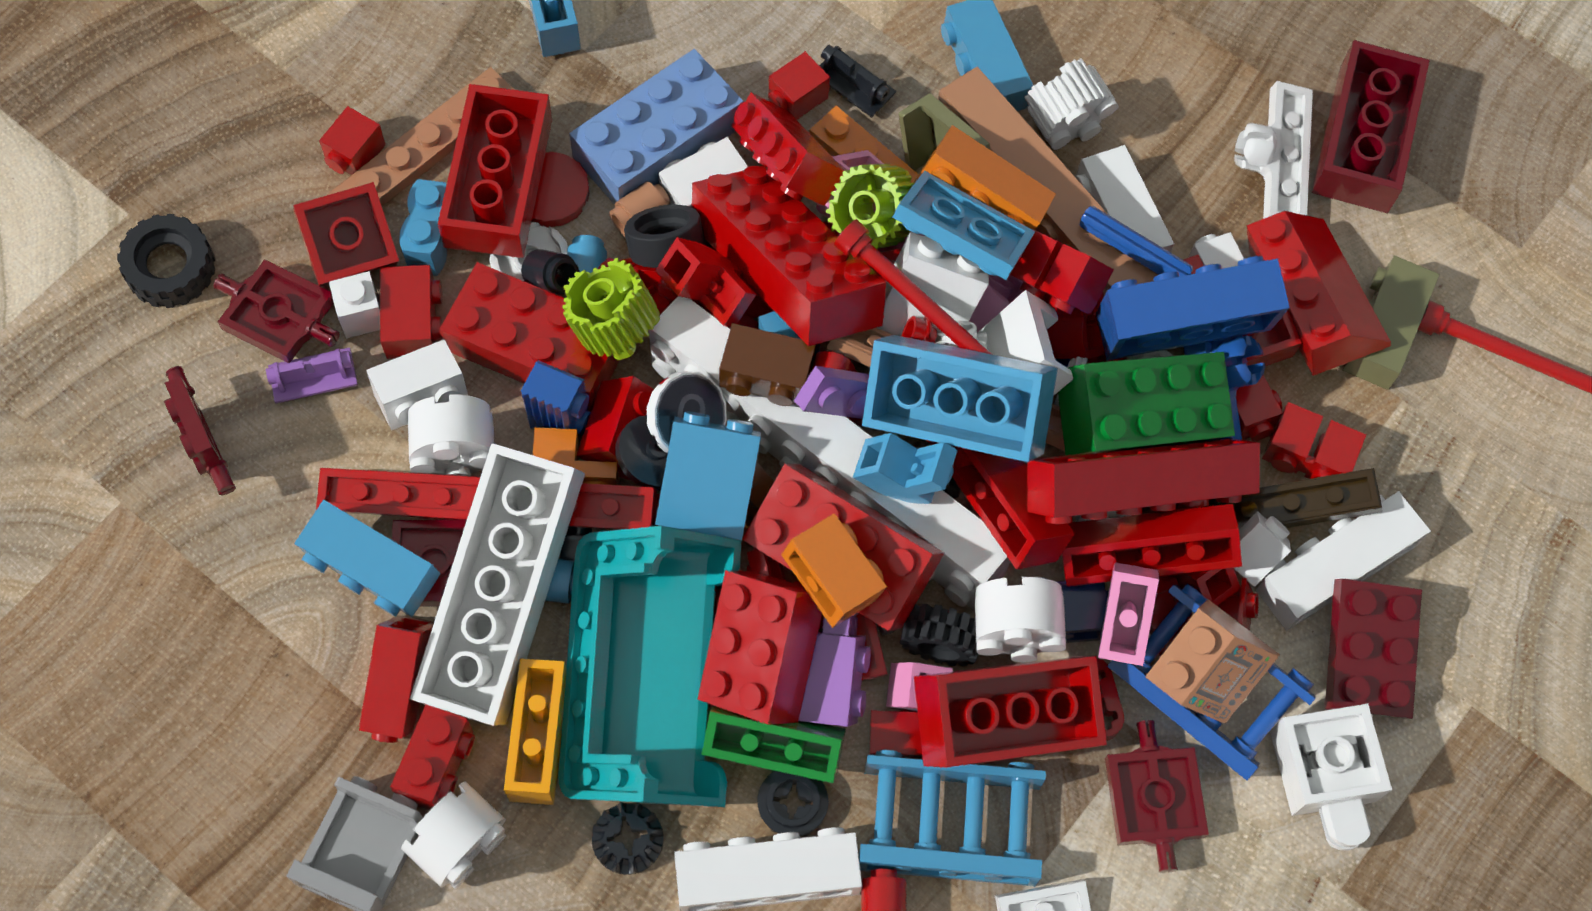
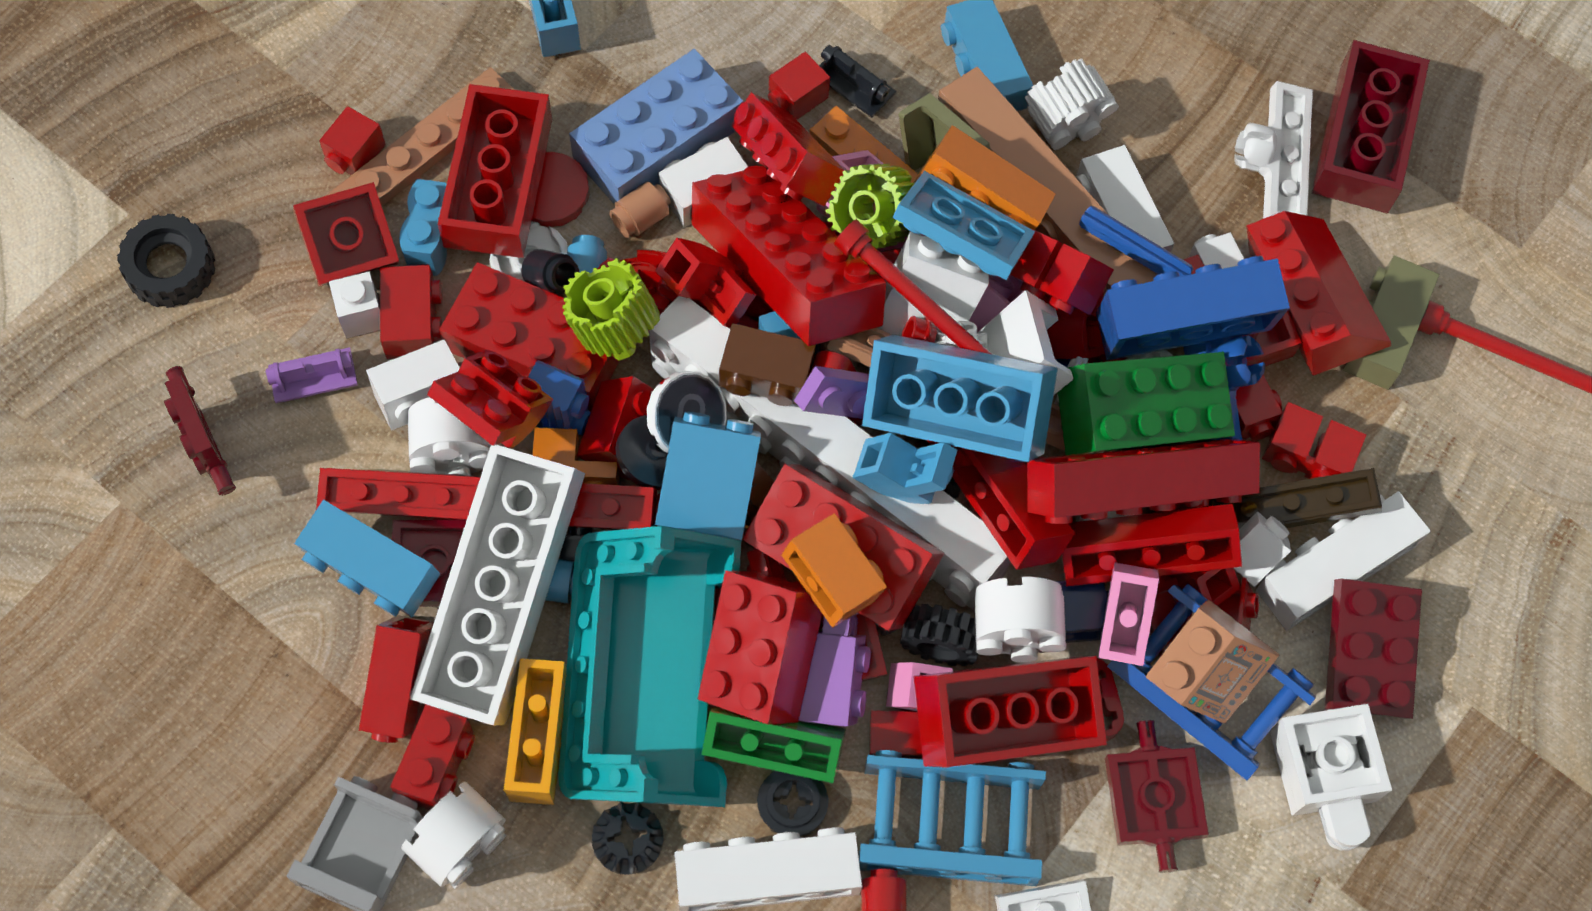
dark red plate [213,259,340,363] -> none
black tyre [624,204,705,268] -> none
none -> red brick [427,350,553,449]

